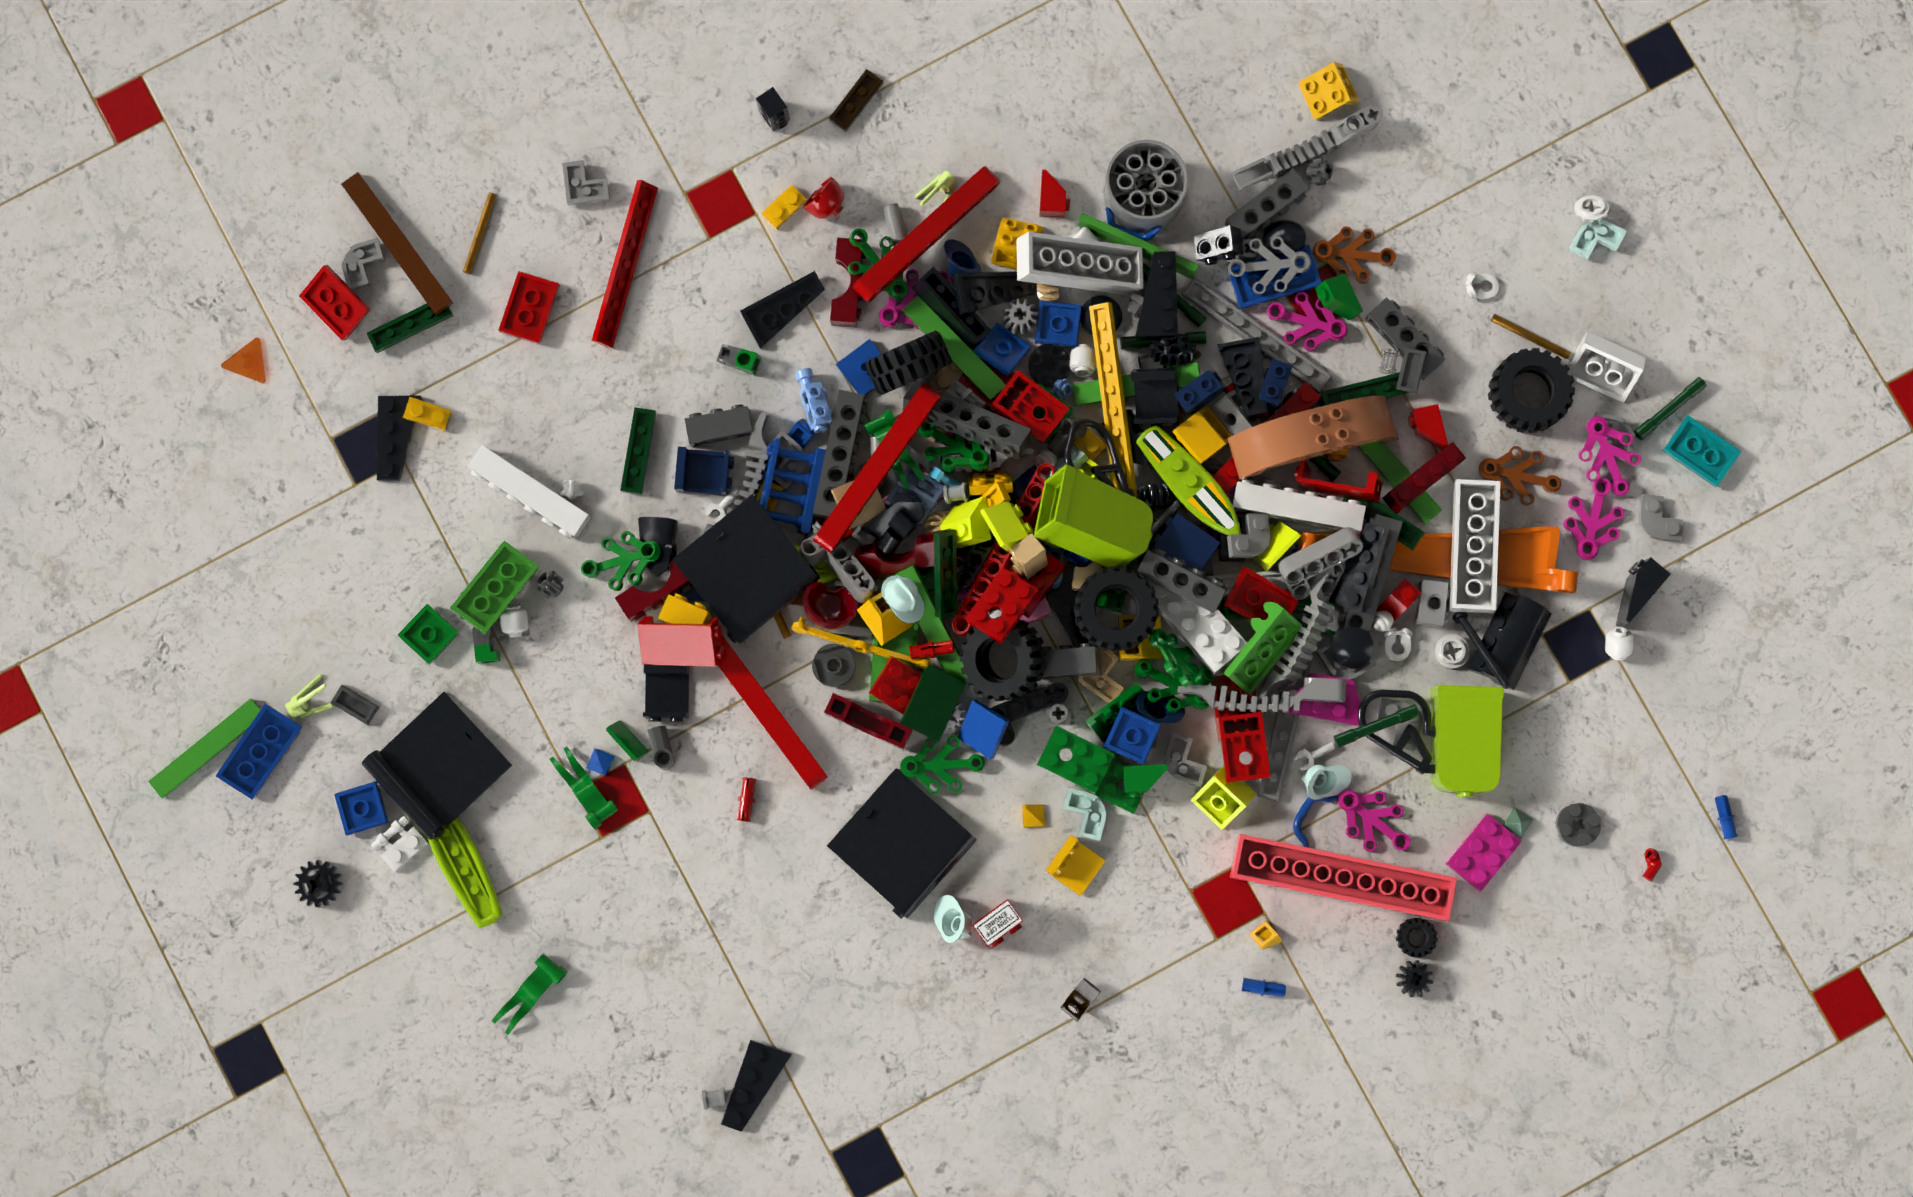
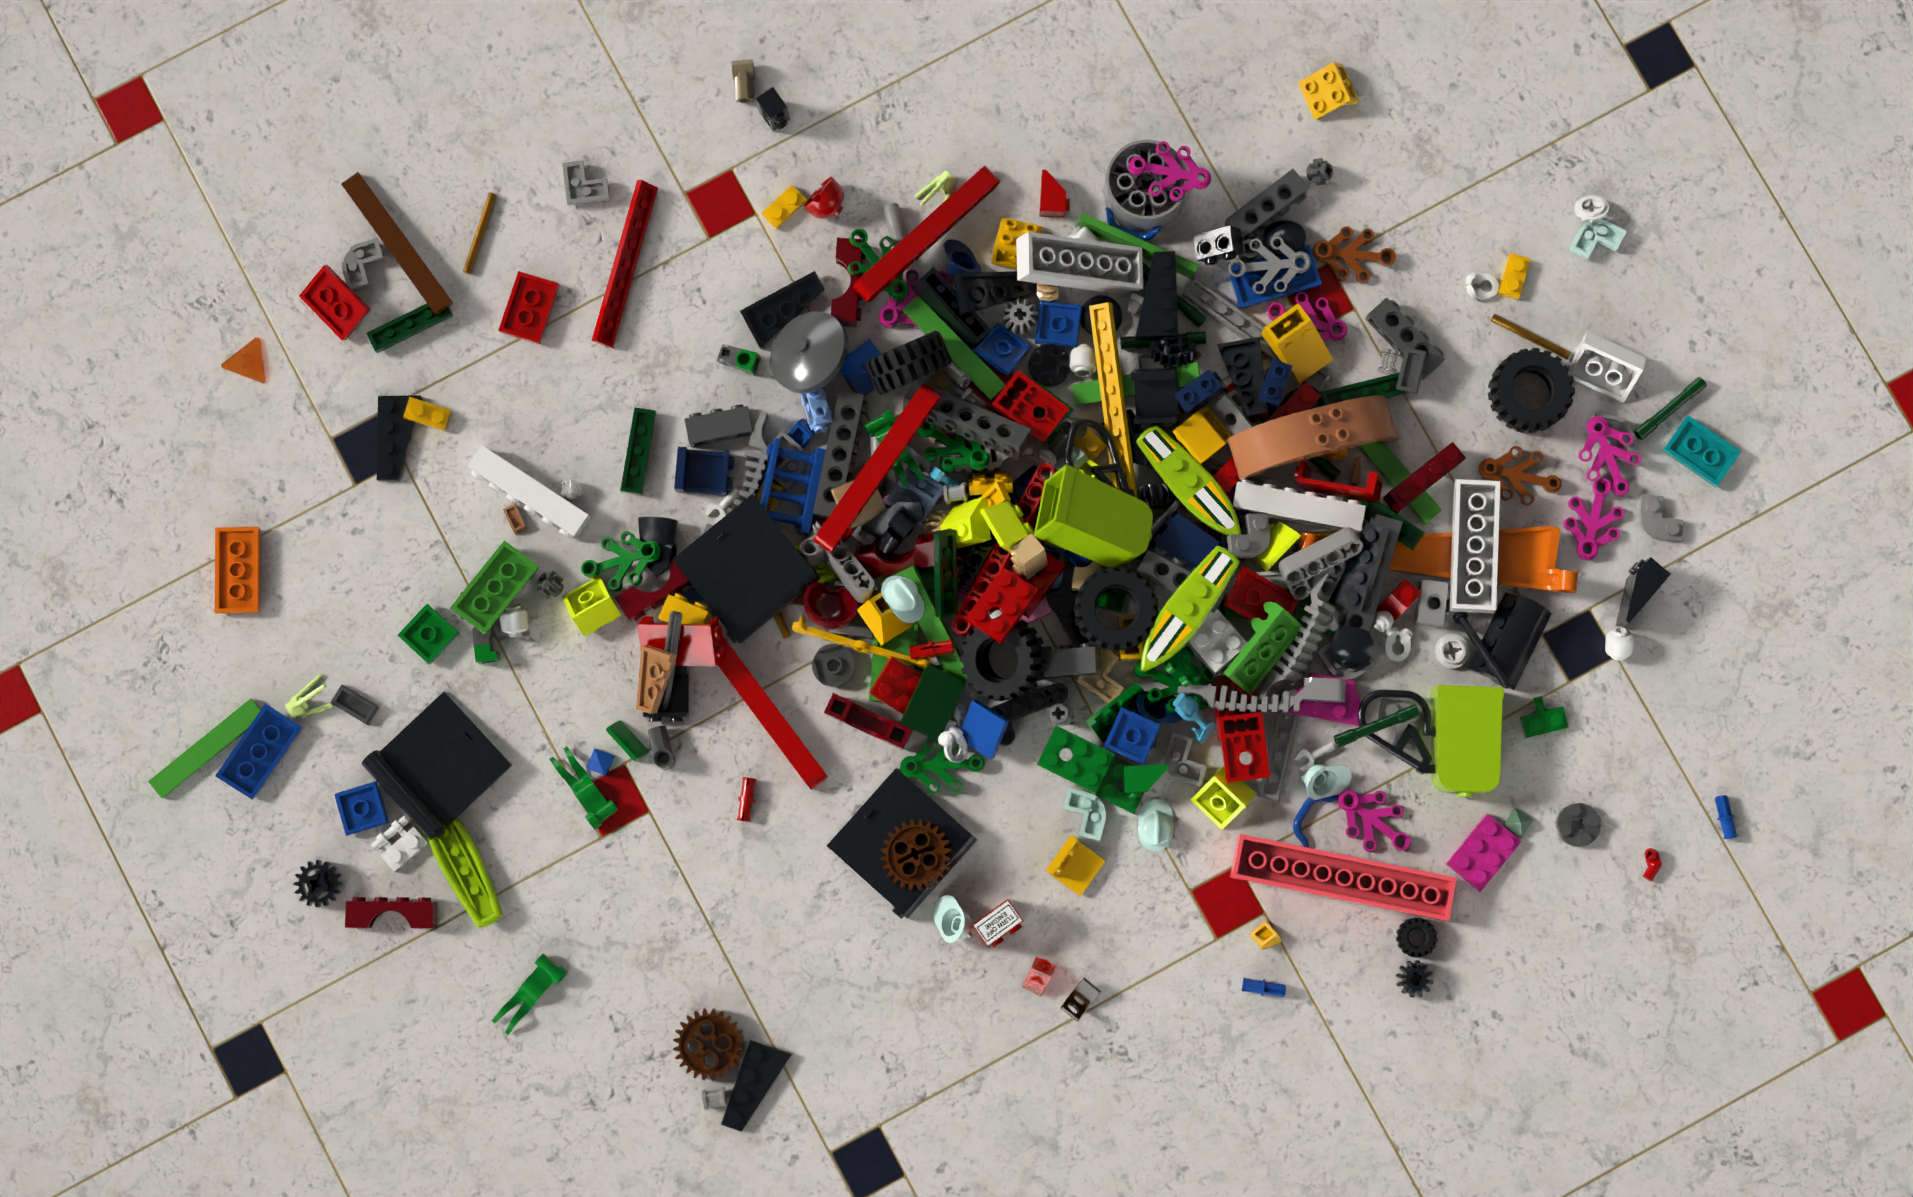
dark brown tile [829,69,884,132] -> none
yellow slope [1022,804,1045,827] -> none
medium blue plate [1053,378,1073,399] -> none
light grey piece [1231,105,1383,191] -> none
green slope [1315,273,1363,320] -> none
red slope [1408,404,1448,450] -> none
none -> orange plate [215,526,260,614]
none -> dark red arch [345,897,438,928]
none -> medium nougat piece [503,504,527,535]
none -> neon yellow slope [562,575,621,636]
none -> medium nougat wing [636,645,677,714]
none -> dark grey axle [658,611,683,711]
none -> reddish brown gear [673,1008,745,1080]
none -> dark tan piece [732,59,755,103]
none -> dark grey dish [770,311,849,393]
none -> reddish brown gear [880,819,952,891]
none -> white piece [938,727,968,763]
none -> light grey pin [944,362,971,388]
none -> clear red bracket [1022,957,1055,997]
none -> dark pink plant [1128,141,1211,201]
none -> light aqua piece [1138,799,1173,851]
none -> lime piece [1141,546,1240,671]
none -> medium azure piece [1173,693,1216,744]
none -> yellow slope [1261,303,1334,385]
none -> medium nougat piece [1350,456,1361,485]
none -> yellow plate [1498,253,1531,300]
none -> green plate [1520,696,1569,738]

